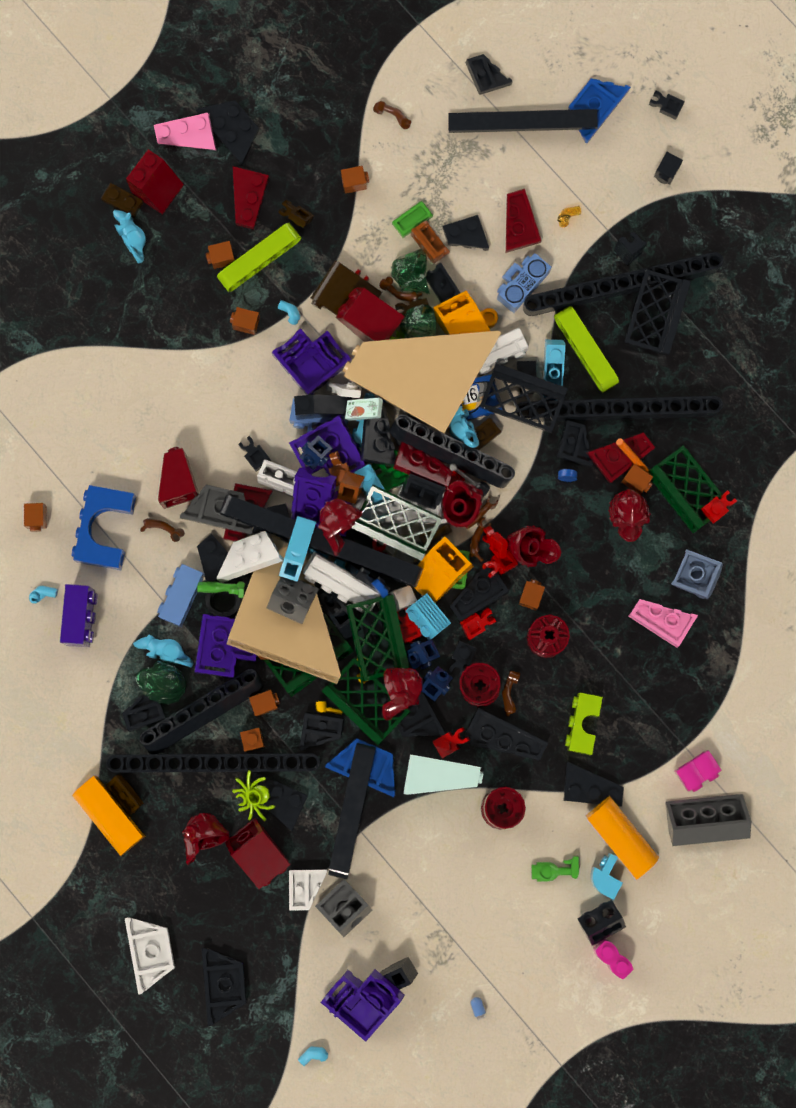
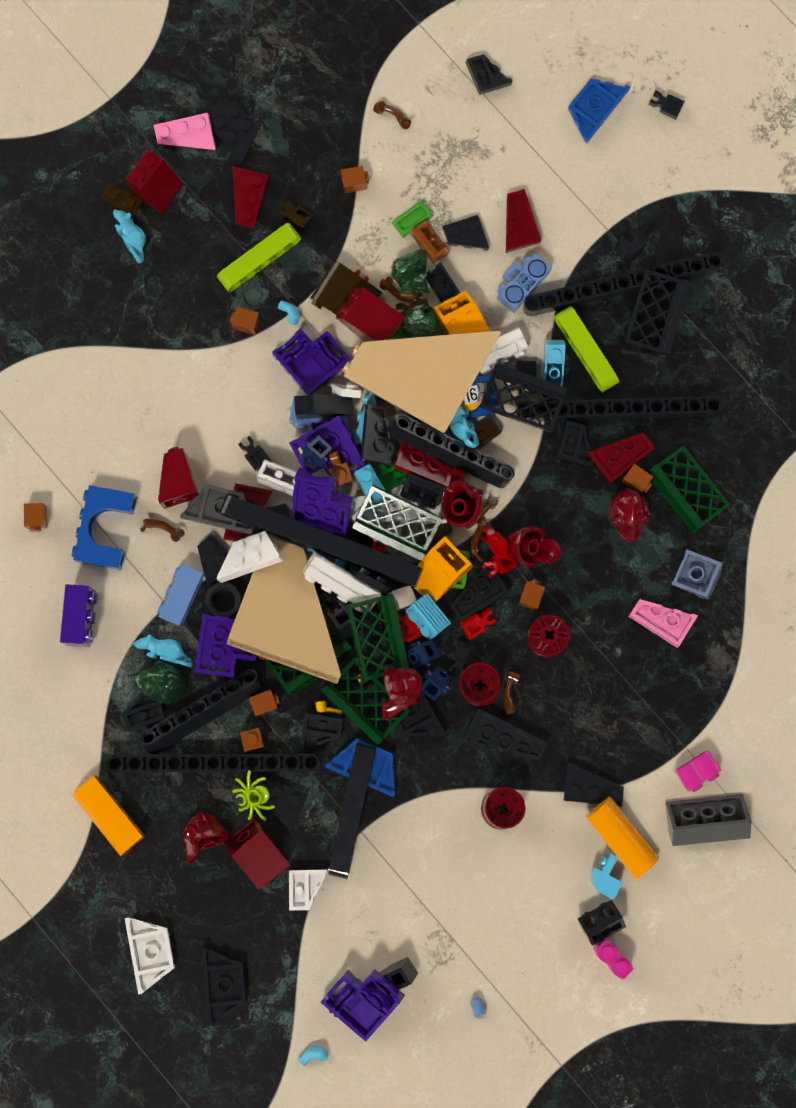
medium azure arm [29,586,58,604] -> none
dark brown plate [105,773,144,816] -> none
bright green piece [197,581,245,598] -> none
dark orange brick [206,241,235,269] -> none
dark grey brick [267,577,319,624] -> none
medium azure slope [279,516,316,582] -> none
dark grey brick [315,879,373,938] -> none
dark red head [318,498,363,557] -> none
dark orange brick [337,471,365,504] -> none
light aqua tile [345,398,383,421] -> none
blue tile [371,579,389,598] -> none
light aqua slope [403,755,483,795] -> none
red plate [433,727,470,758] -> none
black tile [448,109,597,133] -> none
hinge [449,464,490,498] -> none
light orange tile [481,308,498,328] -> none
bright green piece [531,856,579,882] -> none
clear yellow arm [557,206,581,227] -> none
blue tile [558,469,577,482] -> none
lime arch [565,693,603,755] -> none
orange bar [616,438,649,472] -> none
black brick [654,152,683,185] -> none
red plate [701,490,737,524] -> none

